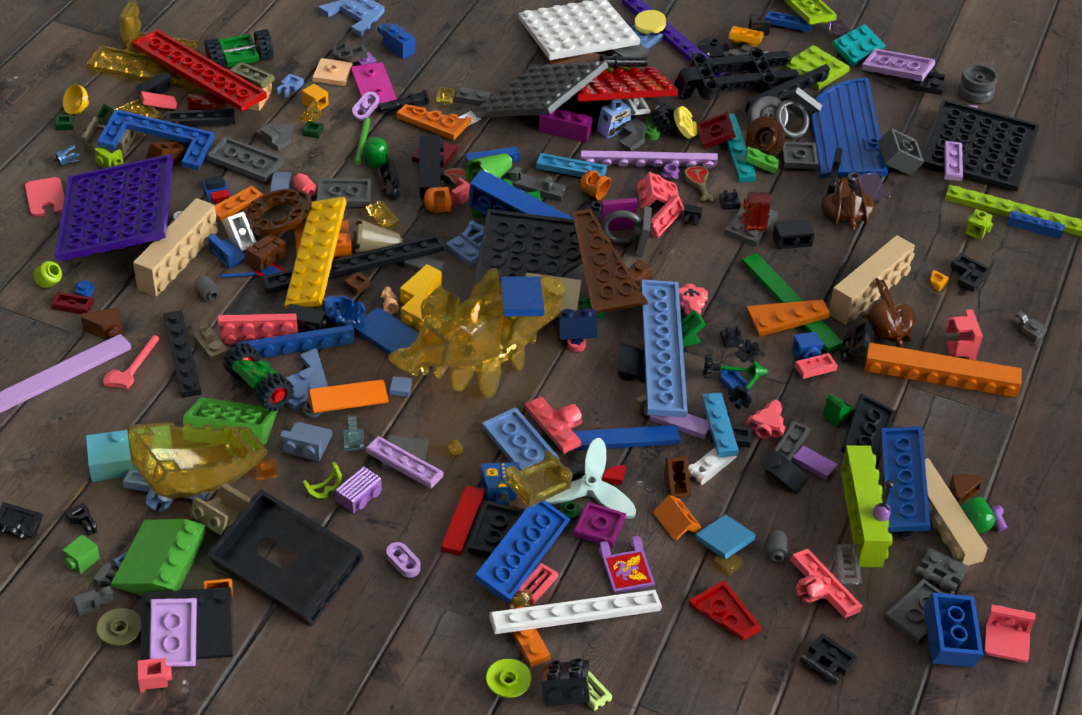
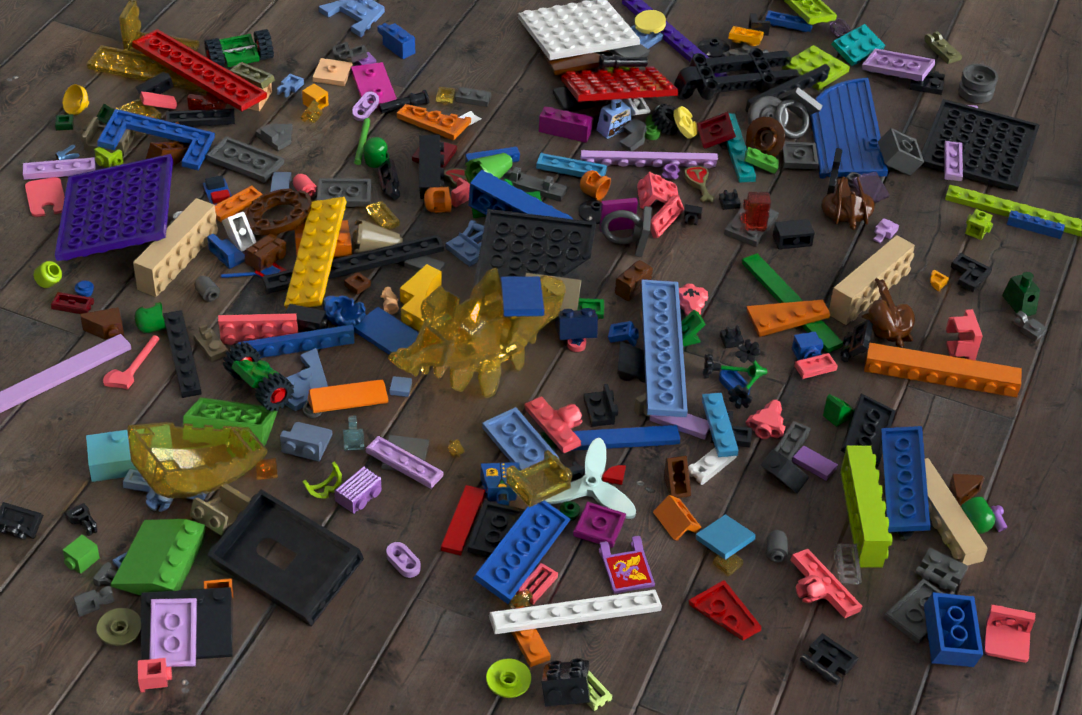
dark green tile [302,121,324,138] -> none
dark grey plate [474,60,608,118] -> none
reddish brown wing [572,209,648,314] -> none
hinge [873,480,894,521] -> none
none -> lavender plate [23,157,96,180]
none -> green helmet [134,302,166,333]
none -> black bracket [583,384,618,427]
none -> blue bracket [608,321,639,346]
none -> lavender plate [873,218,899,243]
none -> olive hinge [924,31,962,64]
none -> dark green torso [1002,272,1040,316]

